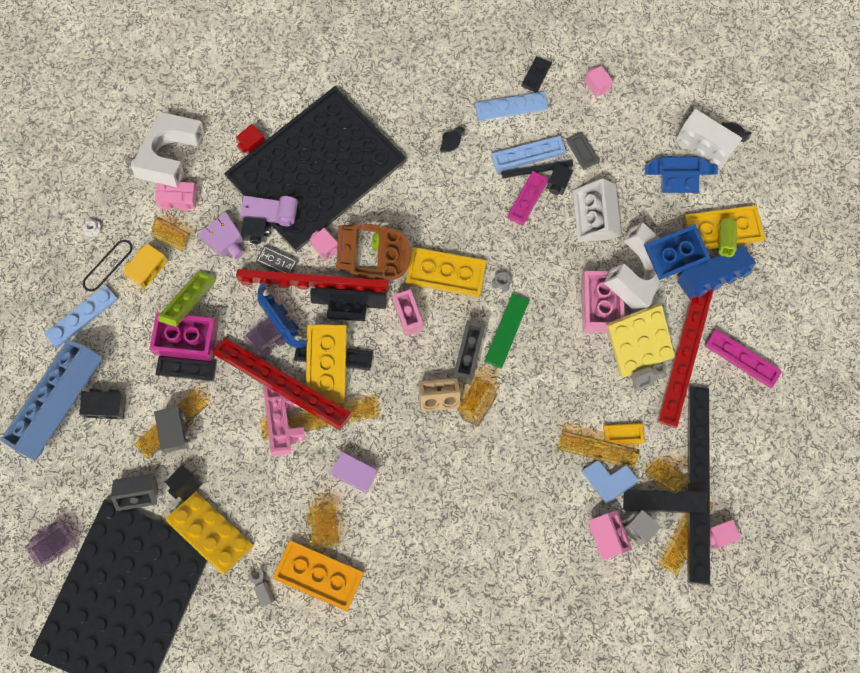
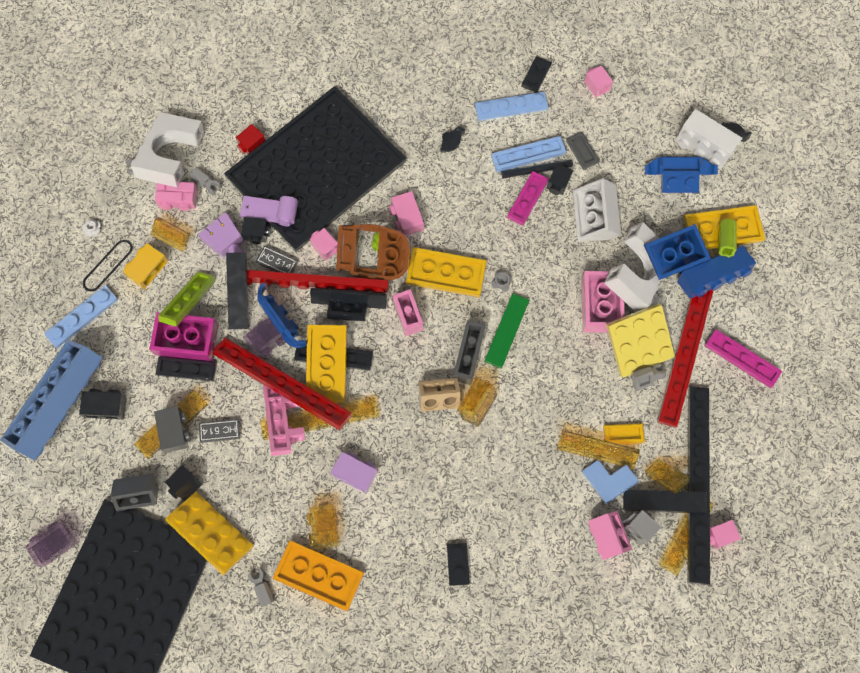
none -> light grey bar [190,167,222,196]
none -> dark grey tile [199,419,240,443]
none -> black tile [226,252,249,329]
none -> bright pink brick [389,191,424,236]
none -> black plate [447,543,470,586]

